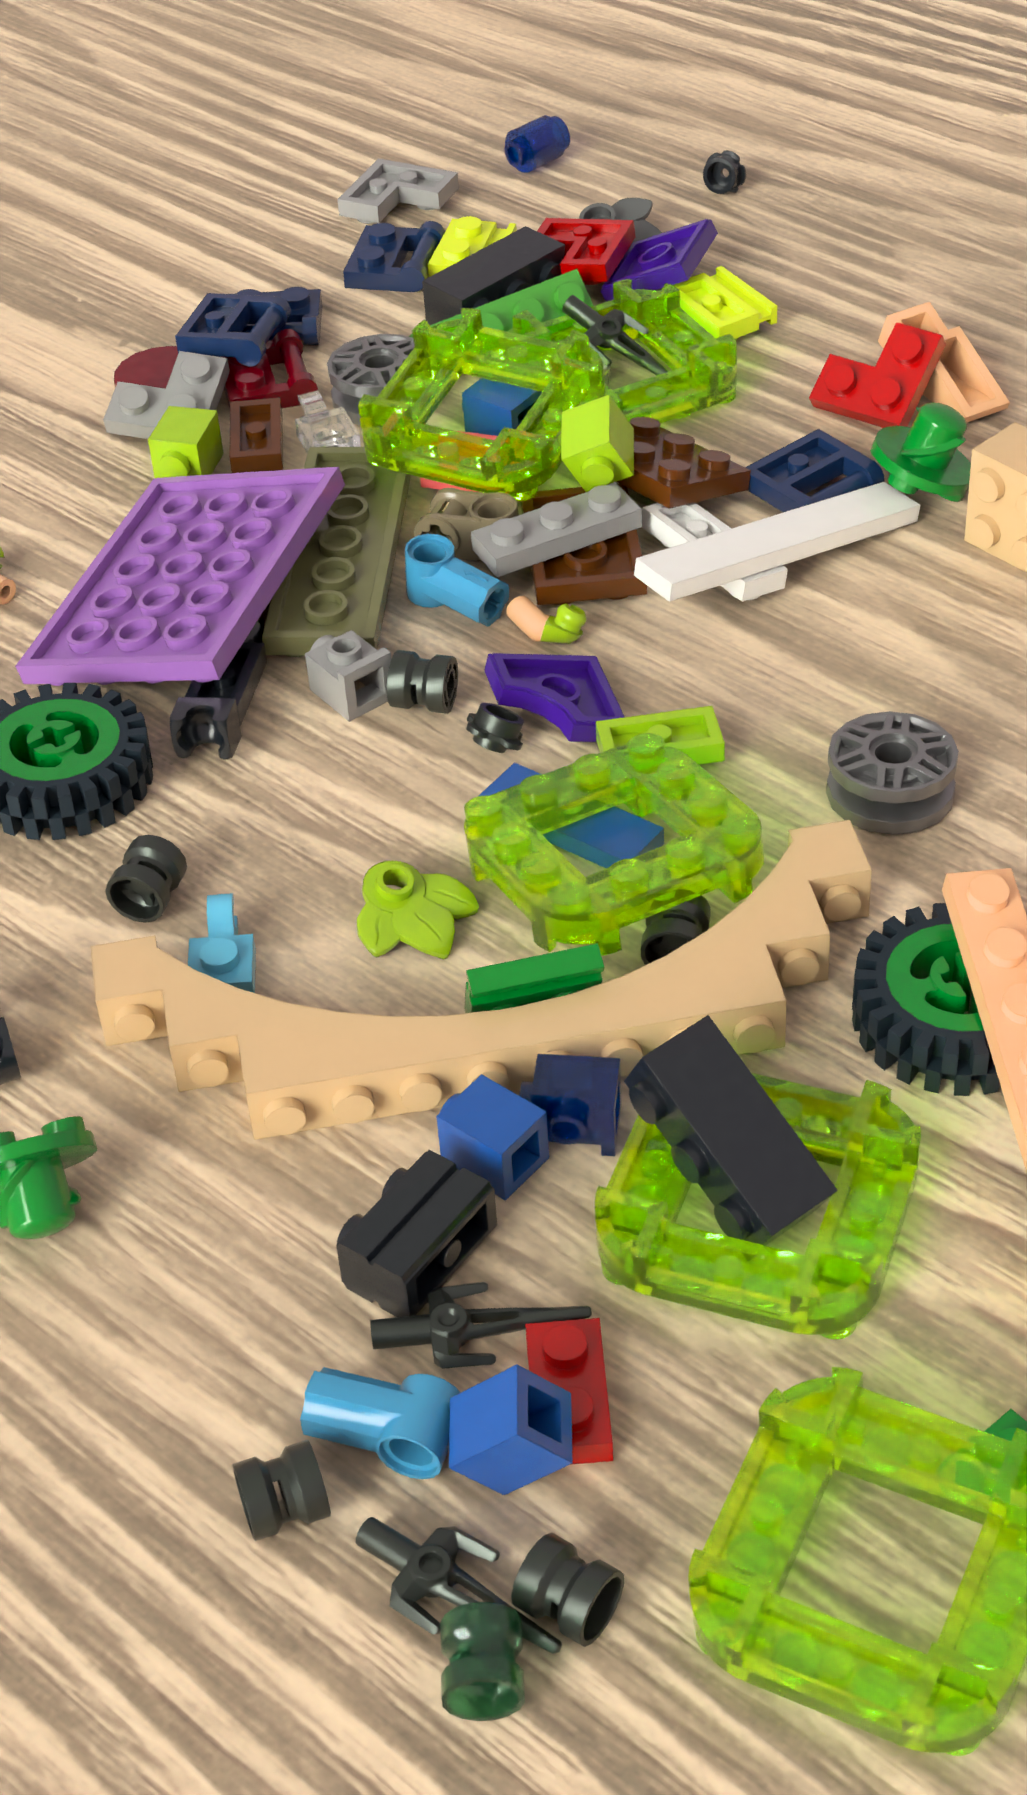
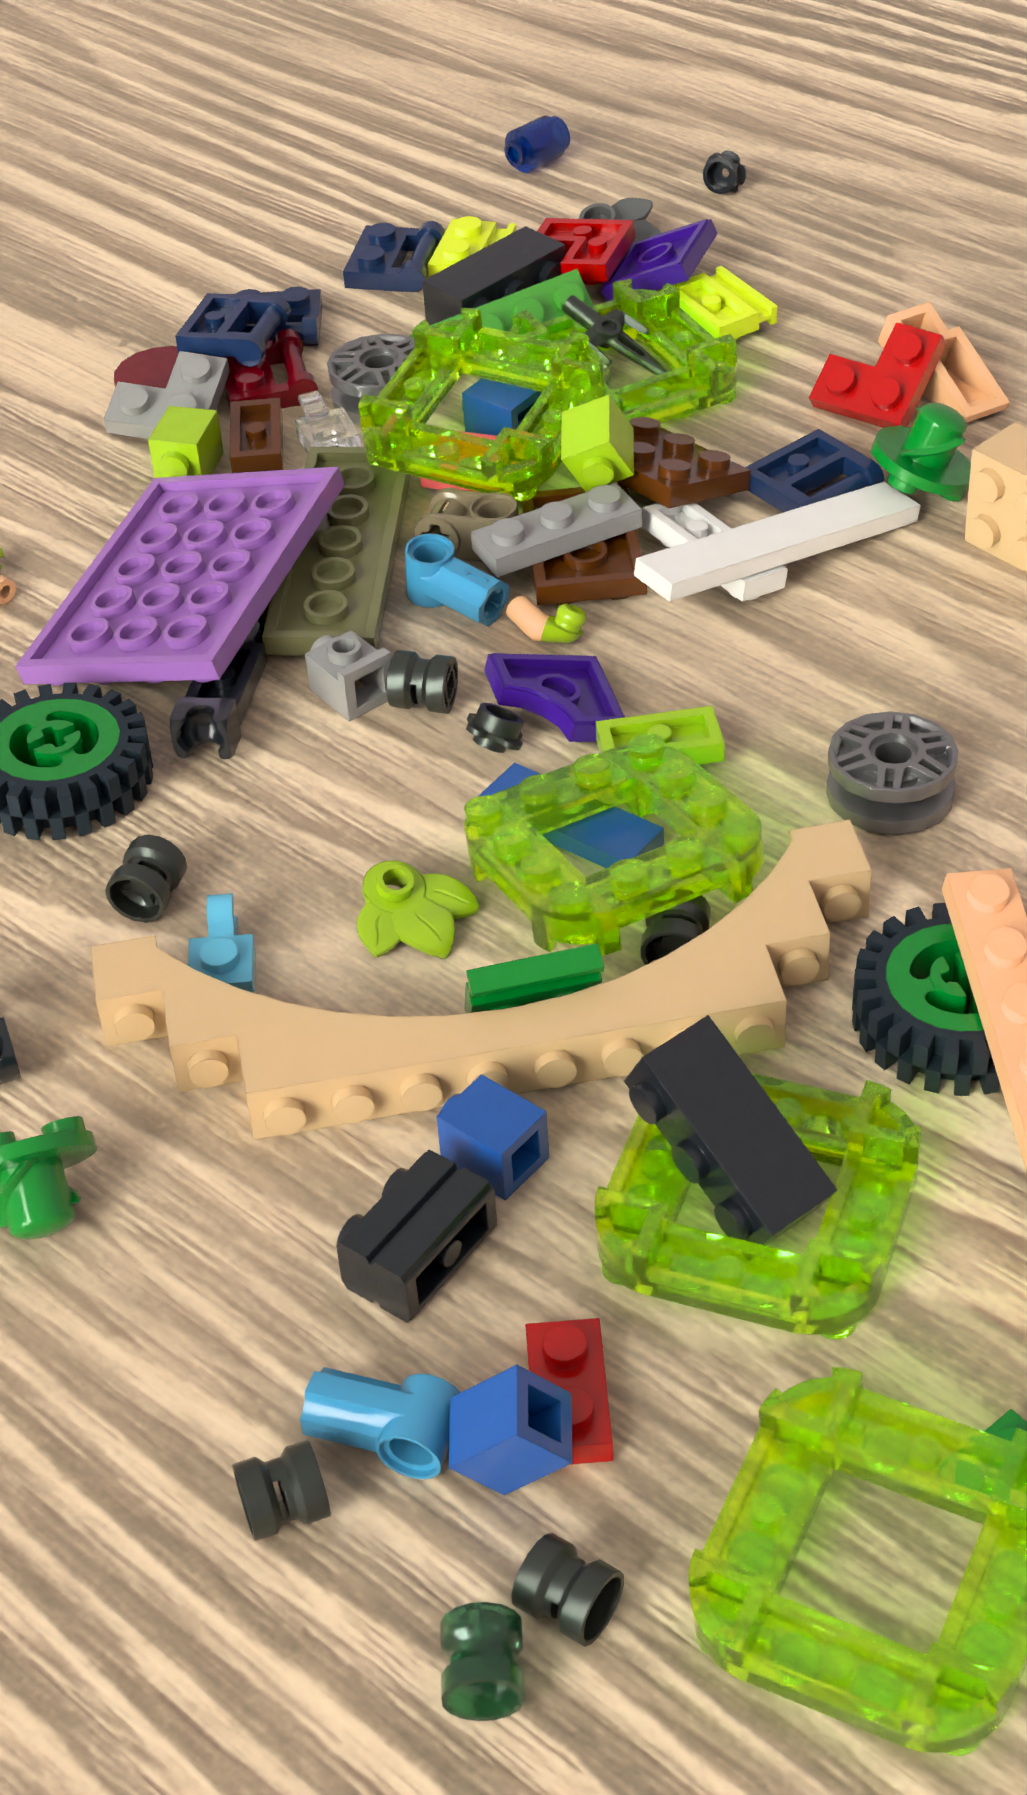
light grey plate [338,158,459,224] -> none
pearl dark grey piece [356,1517,562,1654] -> none
pearl dark grey piece [370,1282,592,1369] -> none
clear blue brick [519,1054,622,1157] -> none

